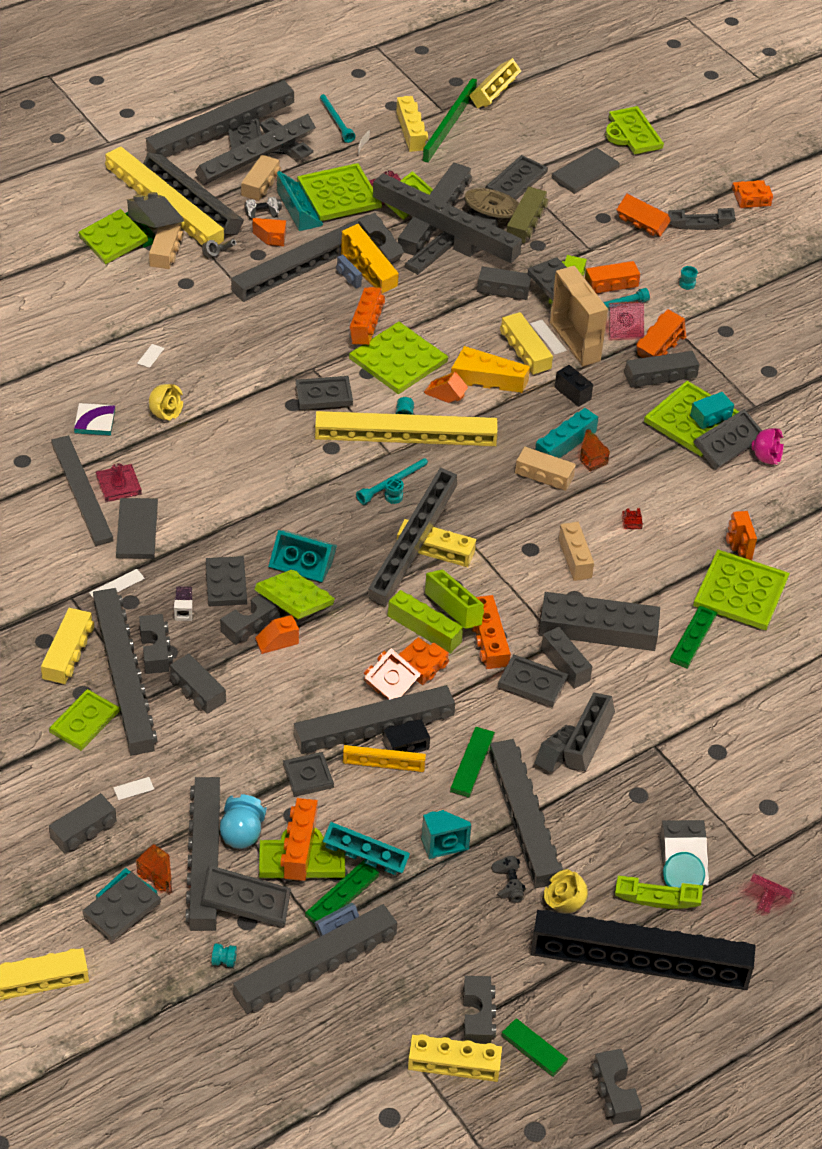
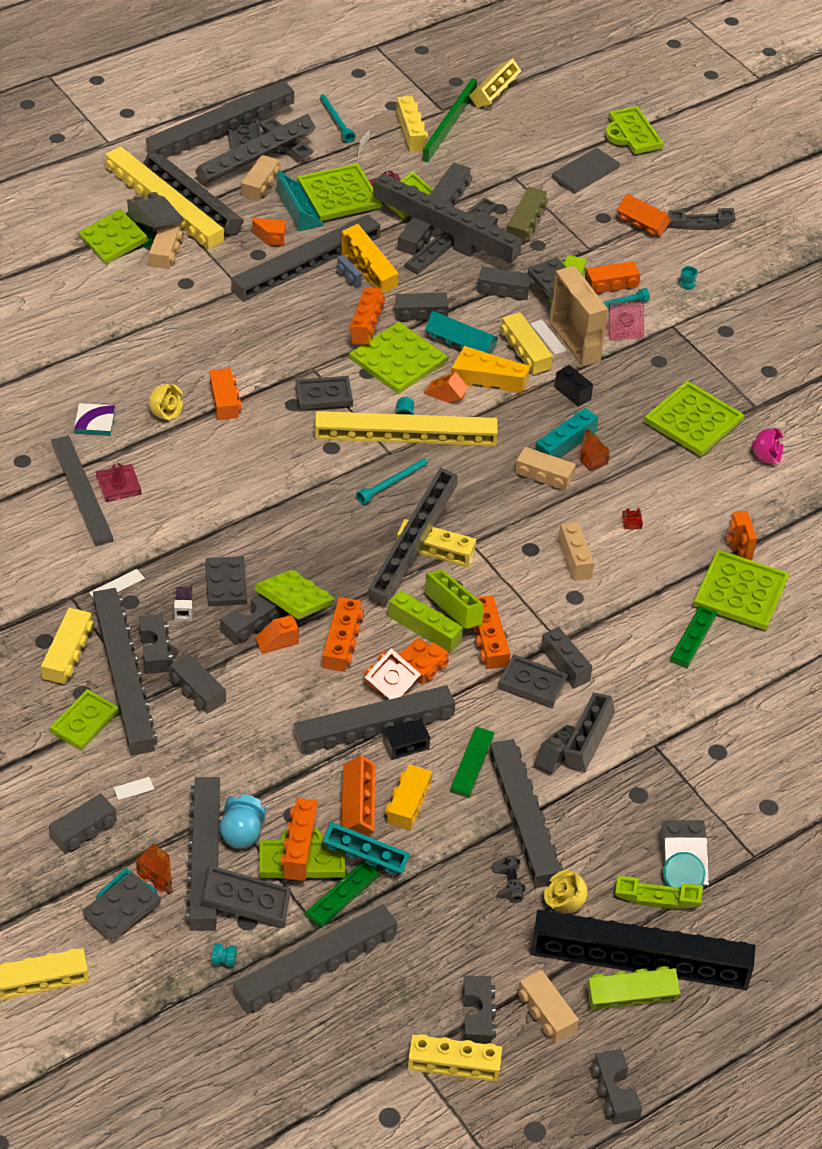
dark grey tile [116,498,158,559] -> none
white sticker [137,344,164,368] -> none
dark grey plate [202,239,236,258] -> none
piece [244,197,282,220] -> none
teal slope [268,530,337,582] -> none
dark grey tile [283,752,334,797] -> none
sand blue plate [314,903,359,937] -> none
yellow tile [343,745,426,772] -> none
dark grey arch [358,212,404,264] -> none
teal wheel [385,478,404,504] -> none
teal slope [421,810,472,859] -> none
dark tan piece [464,188,519,218] -> none
dark grey tile [485,155,548,200] -> none
green tile [501,1018,568,1077] -> none
dark grey brick [539,592,660,651] -> none
dark grey brick [624,351,700,388] -> none
orange wedge [636,309,686,358] -> none
teal brick [690,392,734,429] -> none
dark grey tile [693,409,762,470] -> none
orange plate [732,180,773,208] -> none
clear pink tile [750,873,796,913] -> none
none -> orange brick [209,368,242,420]
none -> orange brick [322,597,364,672]
none -> orange brick [342,755,375,836]
none -> yellow brick [385,764,432,831]
none -> dark grey brick [394,292,449,321]
none -> teal brick [425,311,499,354]
none -> tan brick [518,970,579,1043]
none -> lime brick [586,966,680,1010]

